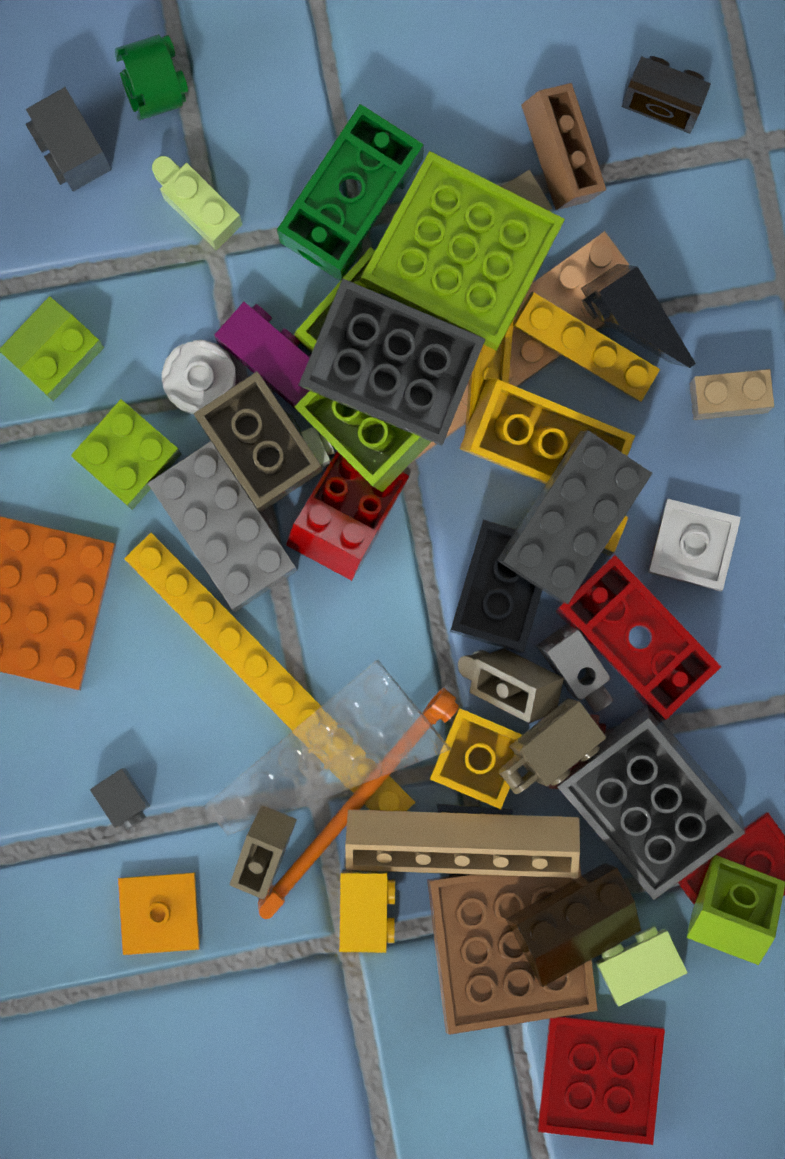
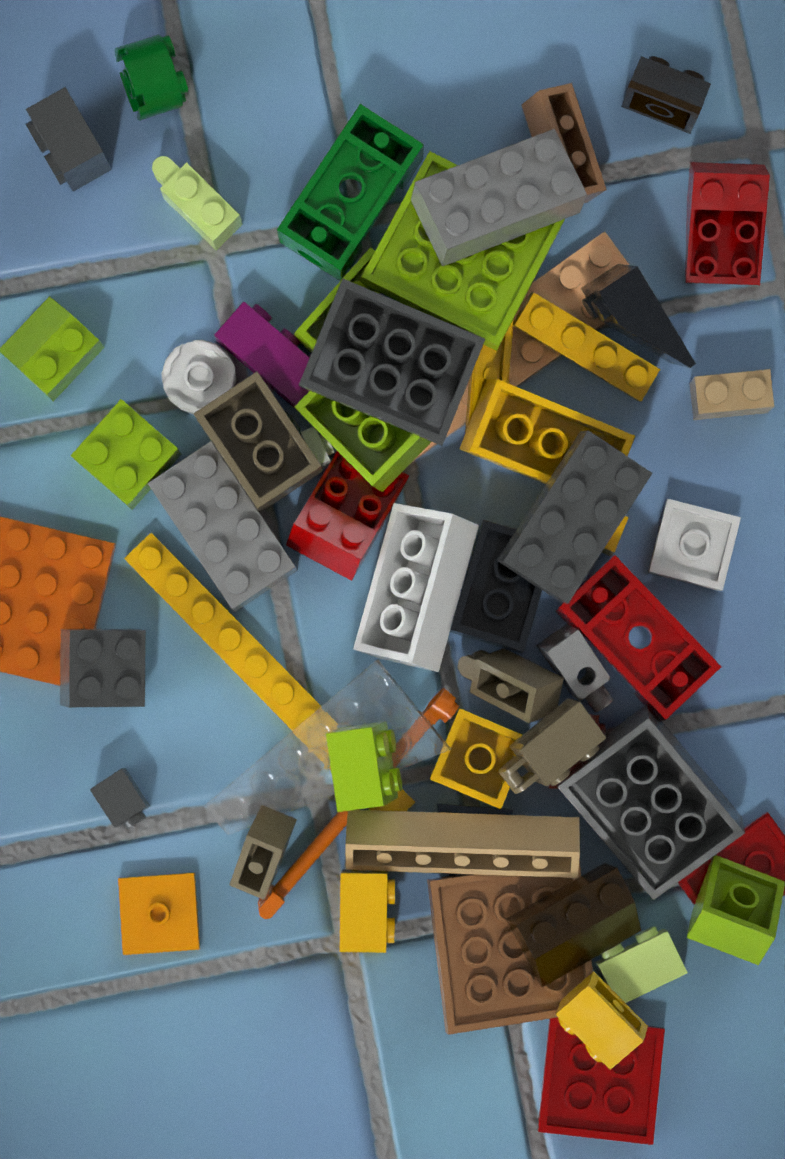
none -> dark grey brick [60,629,146,708]
none -> lime brick [326,721,402,812]
none -> white brick [353,503,479,672]
none -> light grey brick [411,129,587,267]
none -> yellow brick [556,971,648,1070]
none -> red slope [685,162,770,285]

